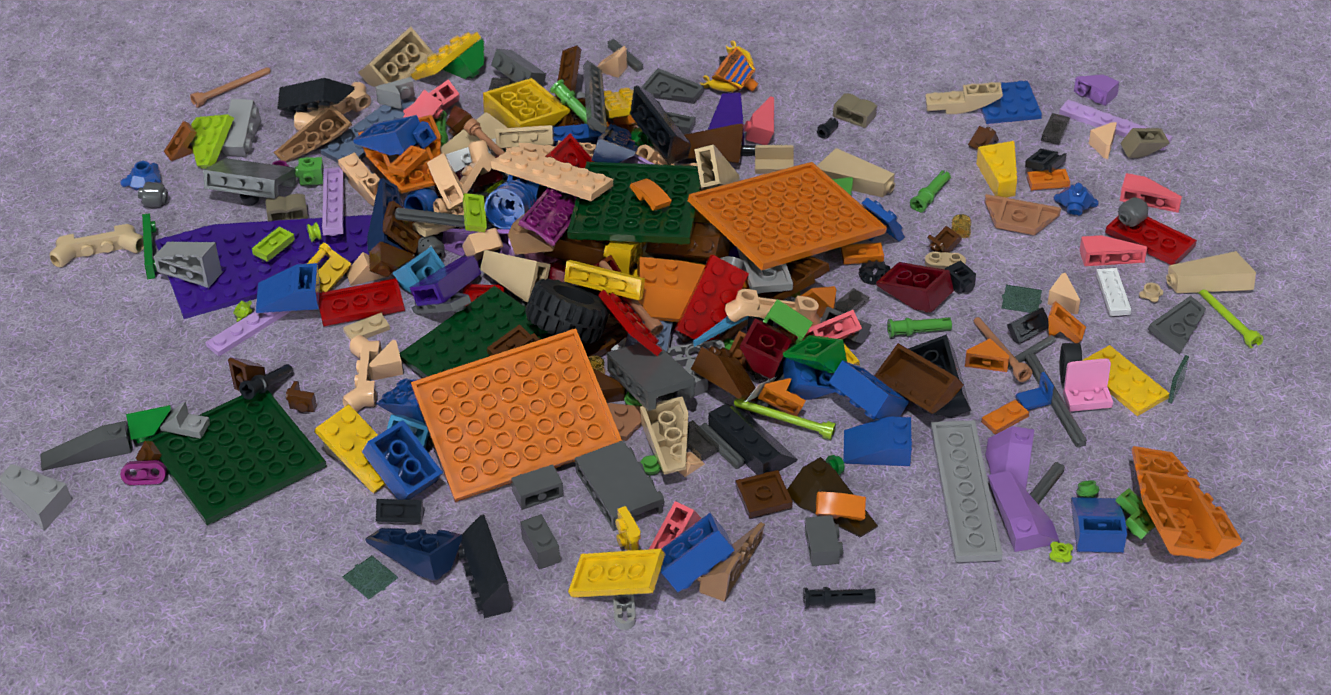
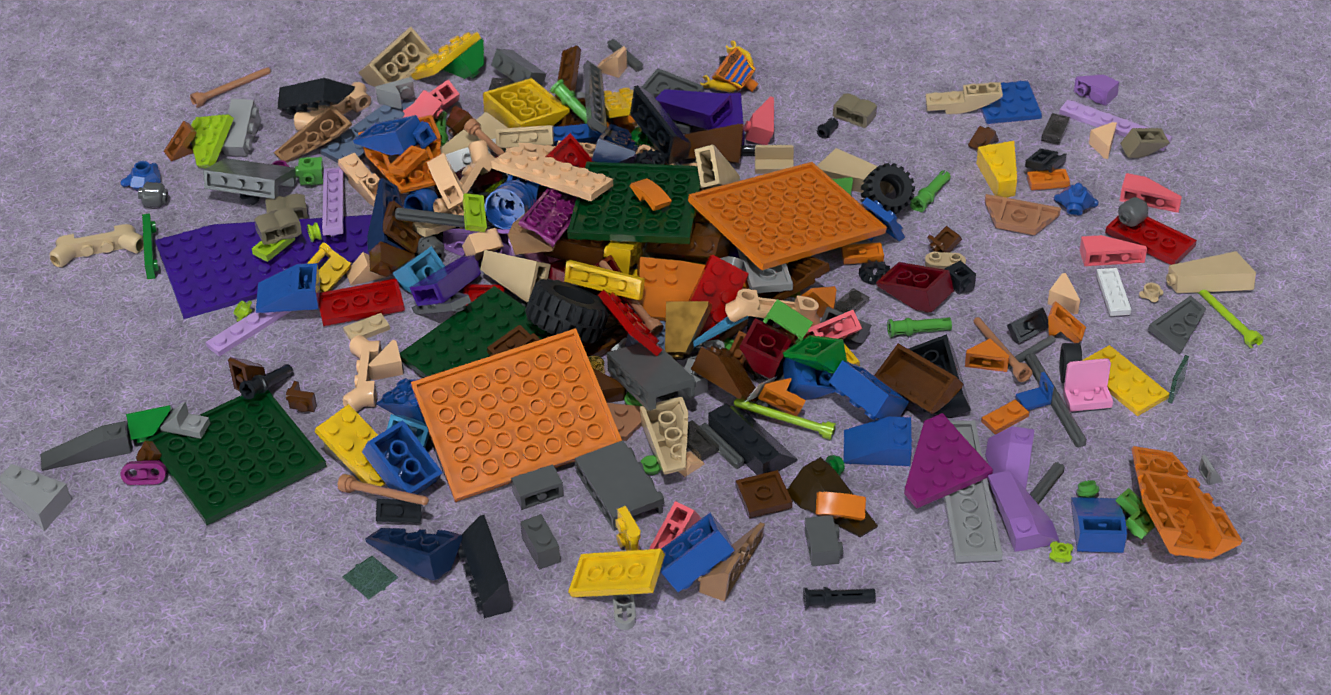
light grey wedge [154,242,222,288] -> none
clear yellow wheel [951,214,972,238] -> none
clear green piece [1001,284,1042,313] -> none
none -> dark tan brick [254,208,302,244]
none -> nougat piece [337,474,429,505]
none -> black gear [634,149,665,165]
none -> dark purple slope [655,89,733,130]
none -> pearl gold slope [665,301,712,359]
none -> black tyre [861,163,915,215]
none -> magenta plate [904,413,993,508]
none -> light grey slope [1198,455,1223,485]

